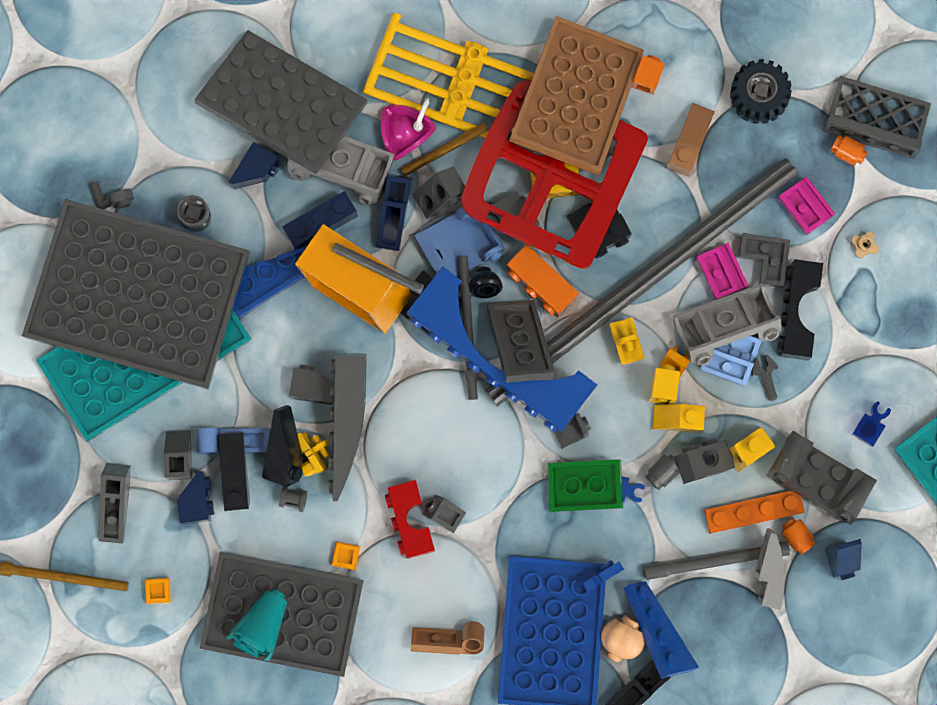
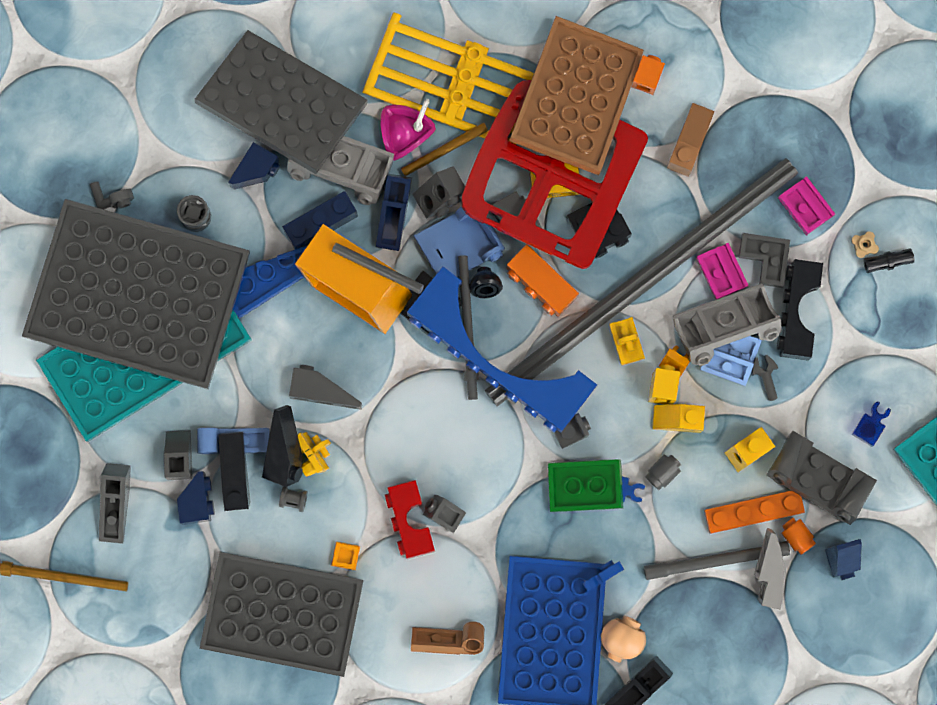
light orange tile [145,578,171,604] -> none
teal cone [227,589,287,661] -> none
dark grey slope [328,353,367,501] -> none
dark grey plate [487,300,555,383] -> none
blue wing [624,581,699,679] -> none
dark grey brick [674,439,735,484] -> none
black wheel [730,59,792,124] -> none
dark grey fence [823,76,931,159] -> none
orange brick [830,134,868,167] -> none
none -> black pin [864,248,915,274]

